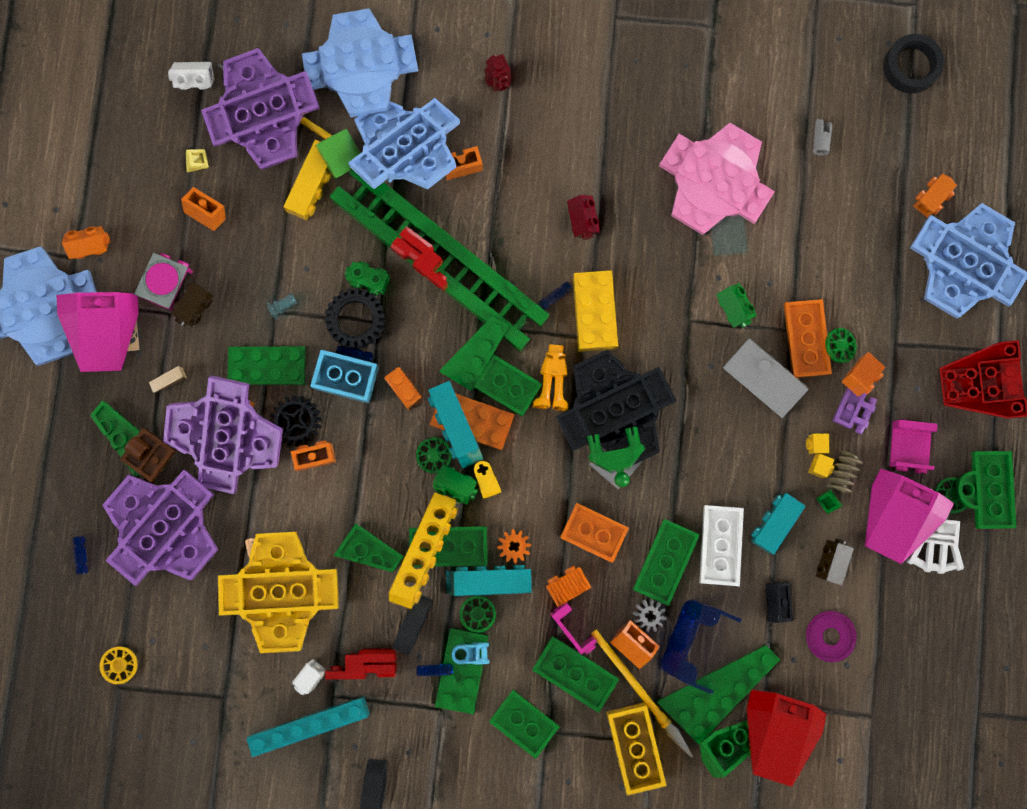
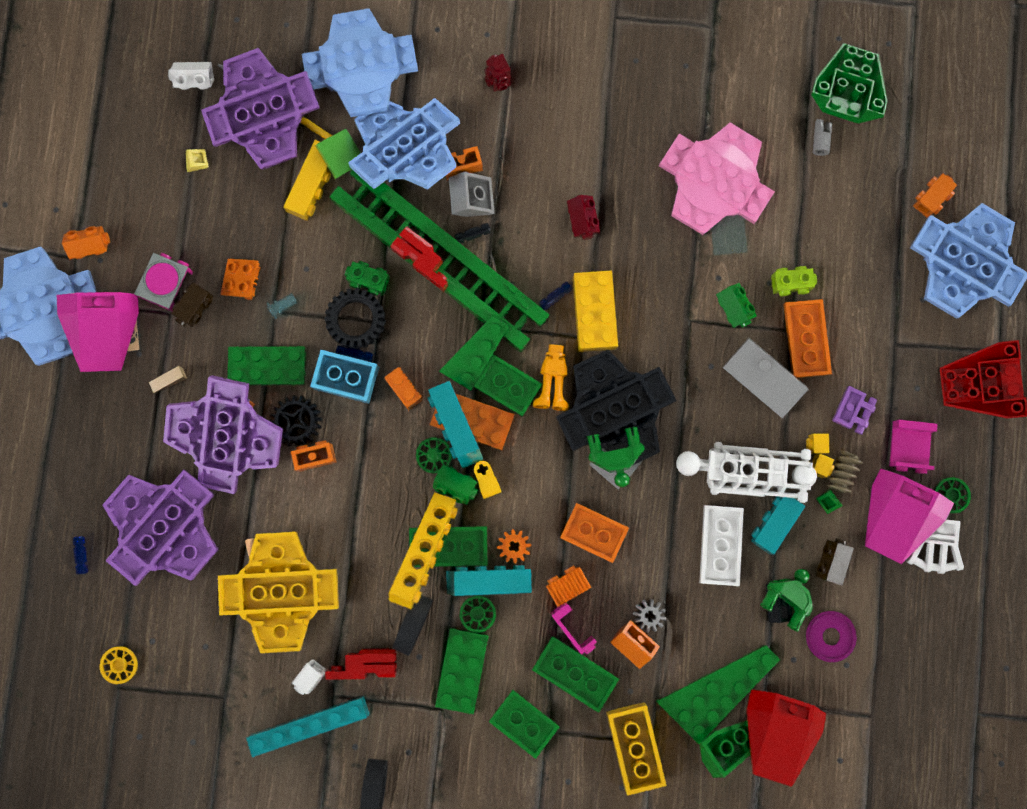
green wing [90,400,141,478] -> none
reddish brown plate [119,428,176,482] -> none
orange brick [181,187,226,231] -> none
green wing [333,523,404,573] -> none
clear blue axle [416,664,453,676] -> none
medium azure piece [452,642,490,664] -> none
yellow piece [591,629,693,757] -> none
green plate [632,519,699,606] -> none
clear blue windscreen [661,599,742,695] -> none
green wheel [825,328,857,363] -> none
orange brick [842,352,886,397] -> none
black tyre [883,34,944,94] -> none
green plate [955,451,1016,529] -> none
none -> orange hinge [220,259,261,300]
none -> light grey slope [449,172,495,217]
none -> black axle [454,223,491,243]
none -> white piece [676,442,817,503]
none -> green connector [760,569,813,632]
none -> lime brick [771,266,817,296]
none -> green wedge [811,43,887,124]

